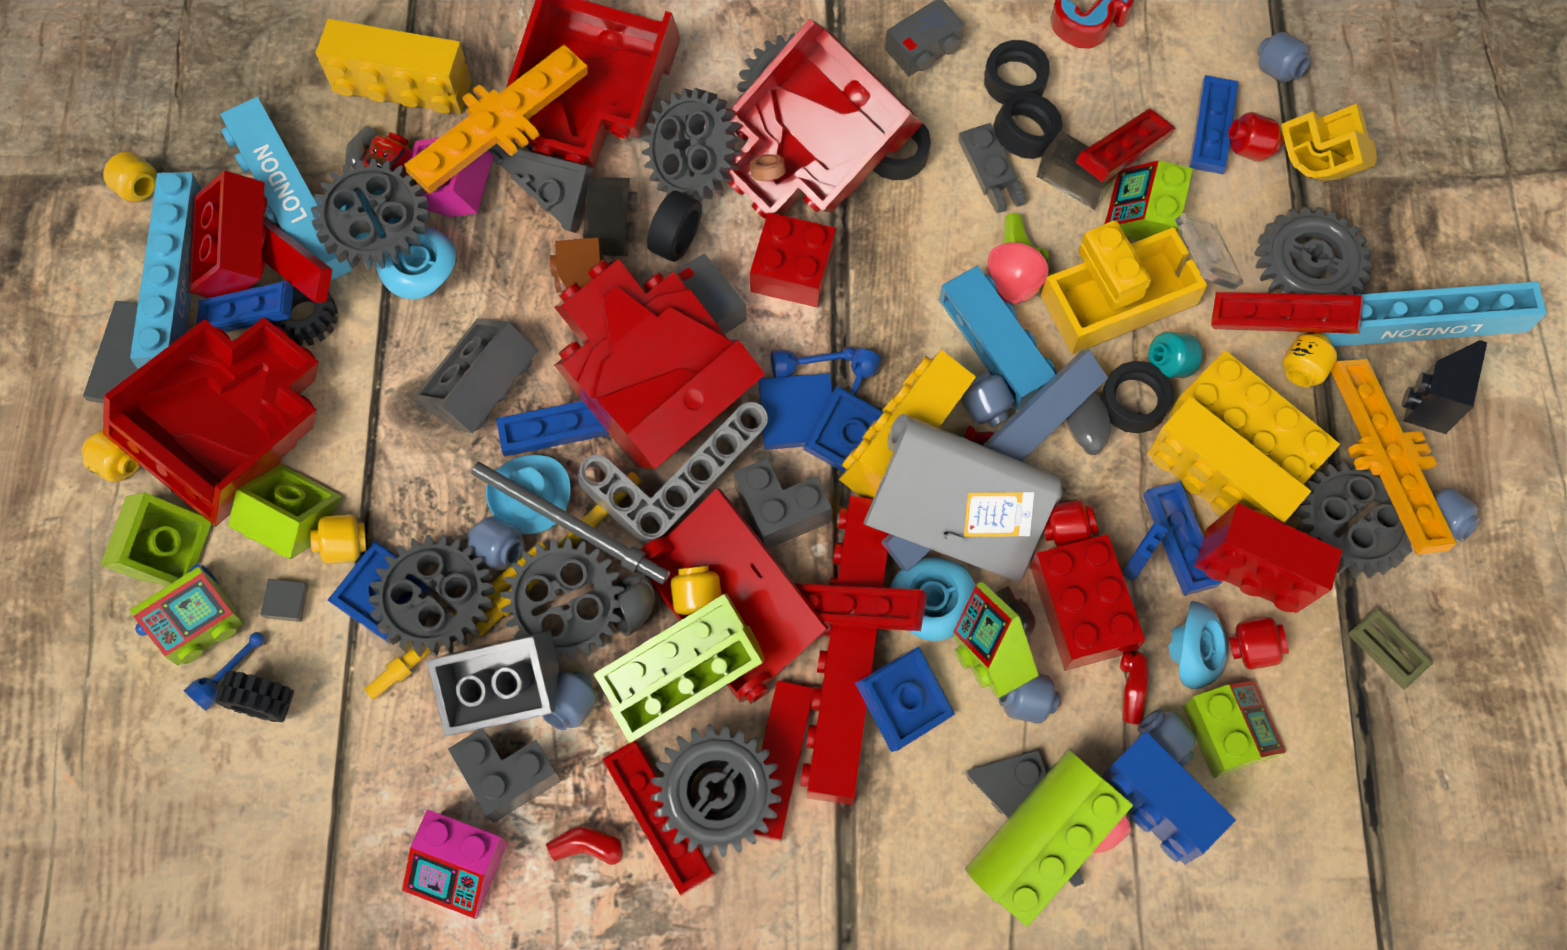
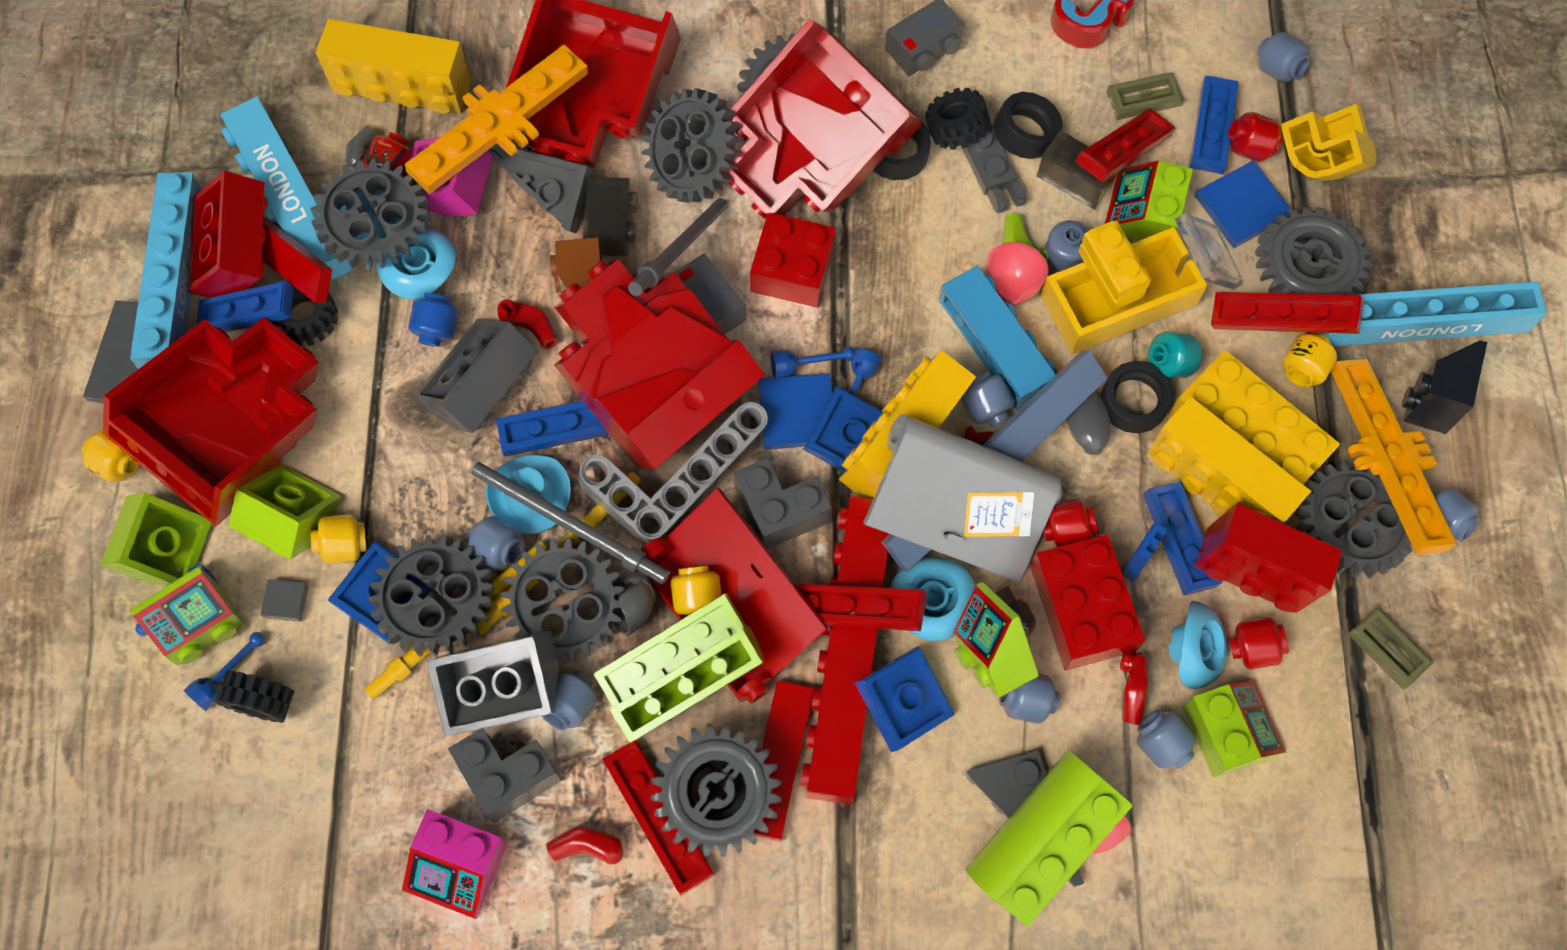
yellow head [103,151,157,203] -> none
black tyre [647,191,702,262] -> none
nougat tile [749,154,786,181] -> none
black tyre [984,40,1050,104] -> none
blue brick [1101,732,1236,865] -> none
none -> blue head [408,293,459,347]
none -> red arm [497,299,558,350]
none -> dark grey bar [628,198,728,296]
none -> black tyre [925,87,991,150]
none -> sand blue head [1045,220,1089,271]
none -> olive tile [1107,72,1183,120]
none -> blue tile [1195,160,1290,249]

